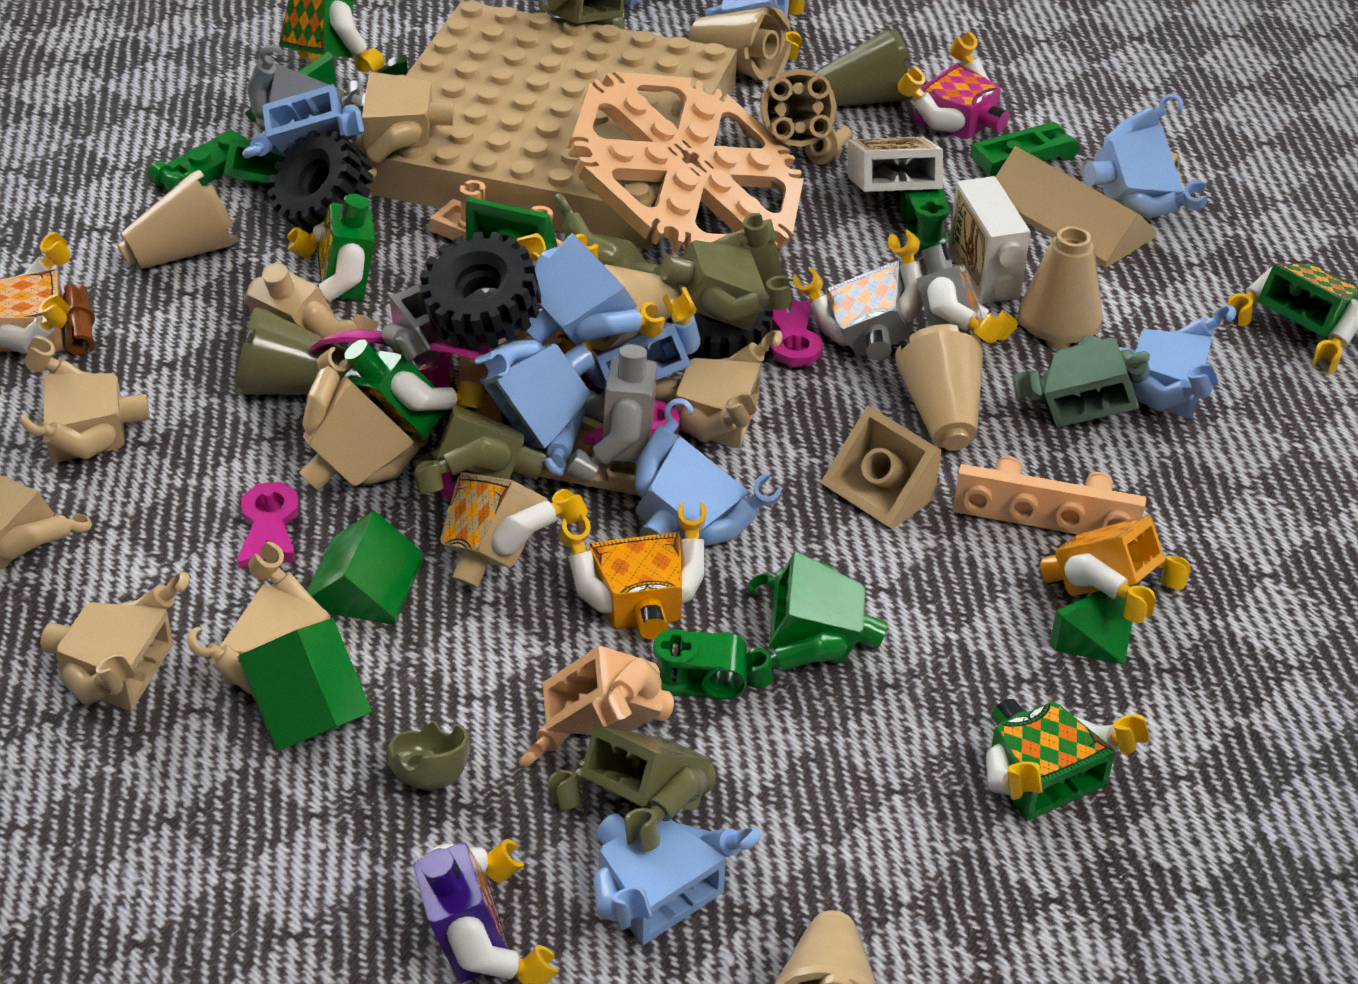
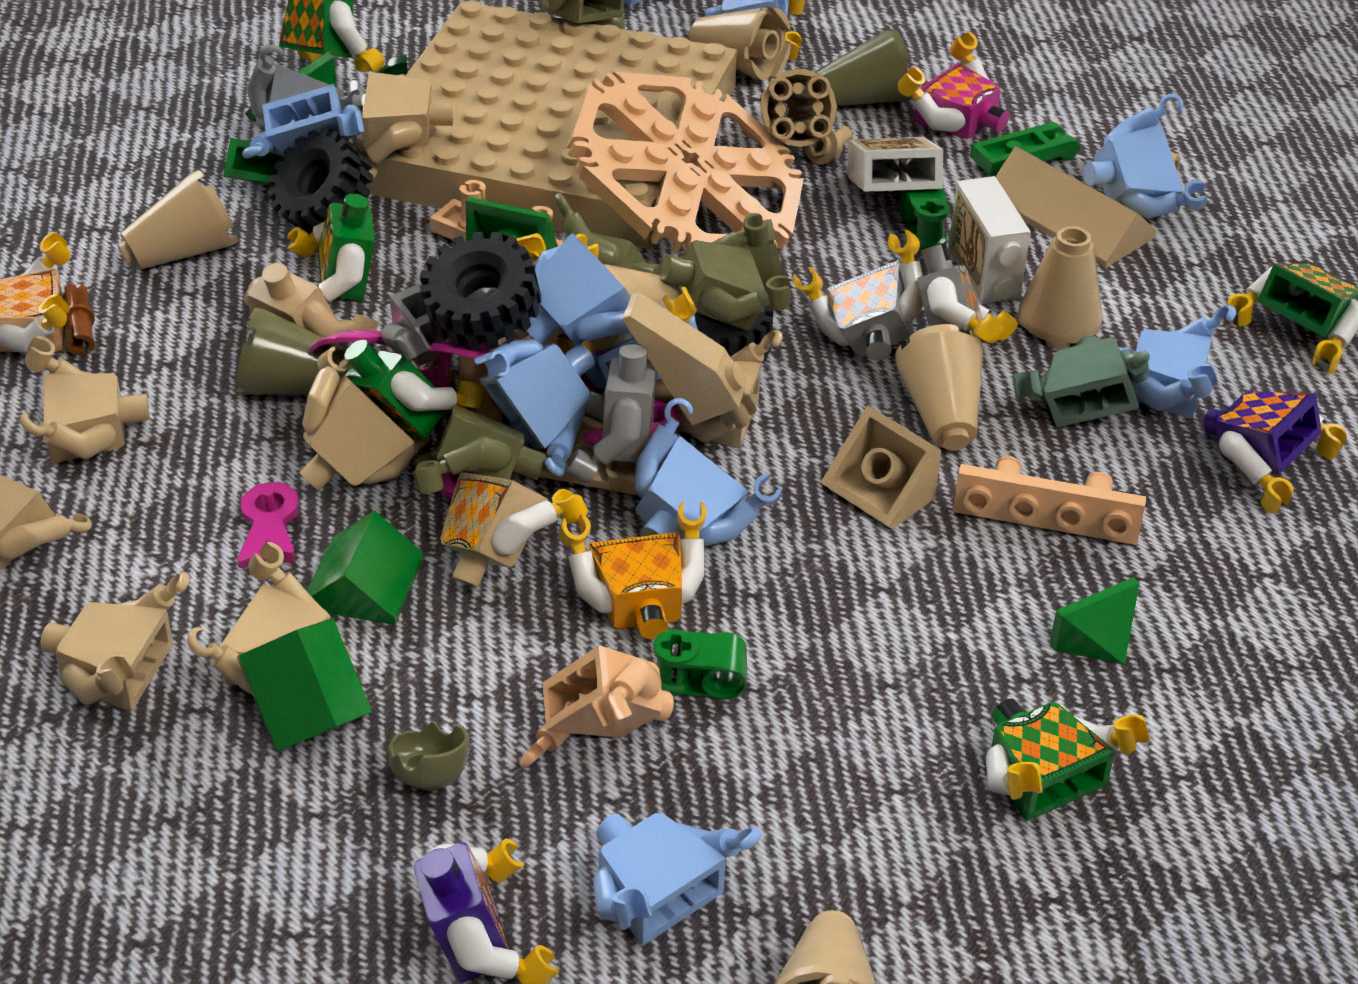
green plate [148,129,251,192] -> none
olive torso [548,725,716,852] -> none
green torso [747,551,887,688] -> none
dark pink piece [770,299,823,368] -> none
torso [1040,515,1191,623] -> none
none -> tan slope [622,292,746,426]
none -> torso [1204,391,1347,514]

